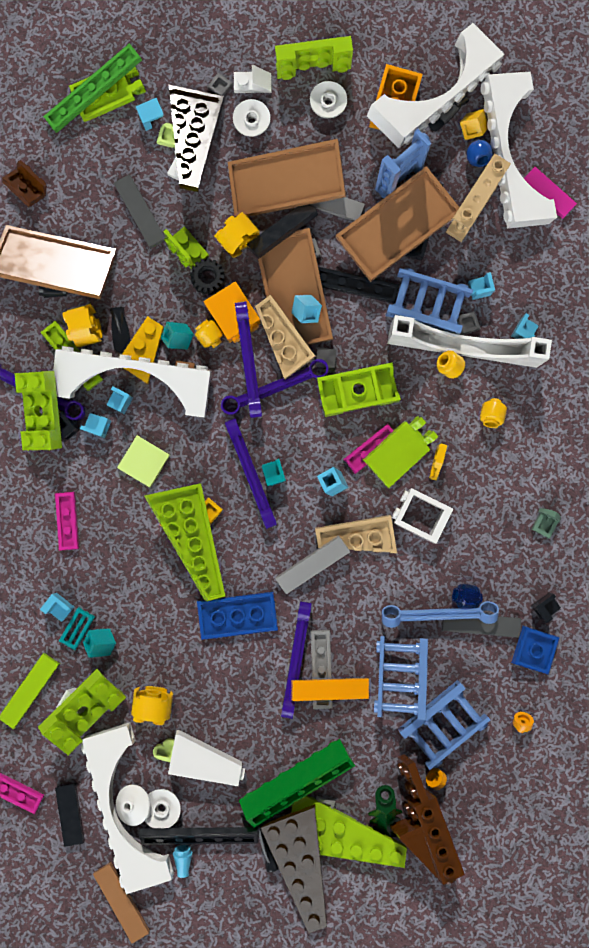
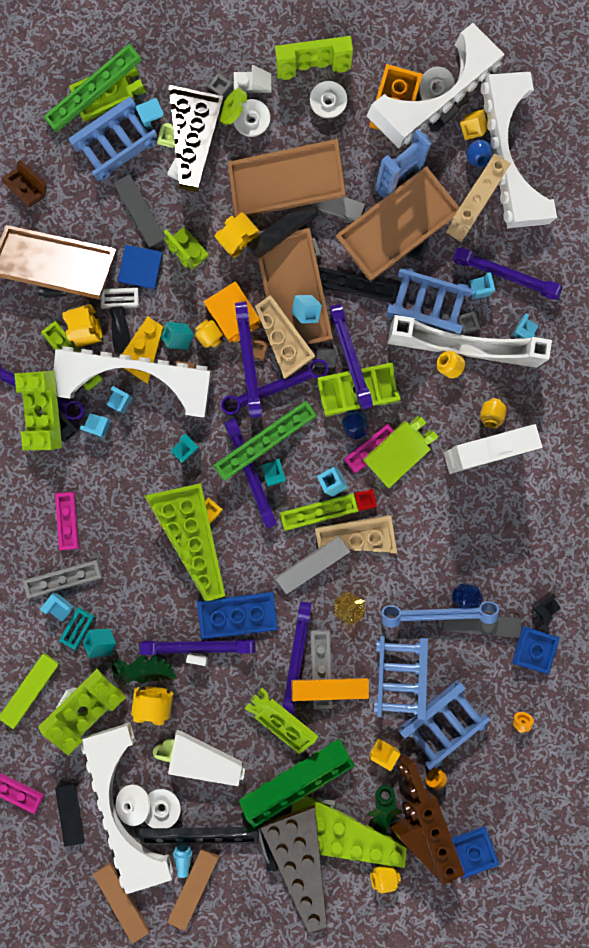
yellowish green tile [117,436,170,488] -> none
black tyre [190,258,225,295] -> none
white window [392,488,453,544] -> none
yellow tile [429,444,447,481] -> none
dark pink tile [524,167,577,219] -> none
sand green tile [531,508,561,539] -> none
none -> light grey tile [23,560,103,599]
none -> medium blue fence [68,96,158,181]
none -> white tile [100,288,139,309]
none -> dark green plant [111,655,177,683]
none -> blue tile [117,245,163,290]
none -> dark purple piece [139,640,256,655]
none -> medium nougat tile [167,847,219,931]
none -> teal panel [171,434,200,464]
none -> white tile [186,653,208,666]
none -> bright green tile [213,401,317,482]
none -> lime tile [219,88,247,126]
none -> lime tile [244,688,318,754]
none -> medium nougat tile [251,338,269,362]
none -> lime tile [280,493,358,531]
none -> dark purple piece [329,304,373,410]
none -> clear yellow panel [334,592,365,625]
none -> clear blue head [342,410,369,440]
none -> red tile [354,489,377,511]
none -> yellow panel [369,739,400,771]
none -> yellow head [370,865,401,894]
none -> white dish [419,67,455,101]
none -> white tile [443,424,543,474]
none -> dark purple piece [452,247,563,300]
none -> blue tile [452,826,500,879]

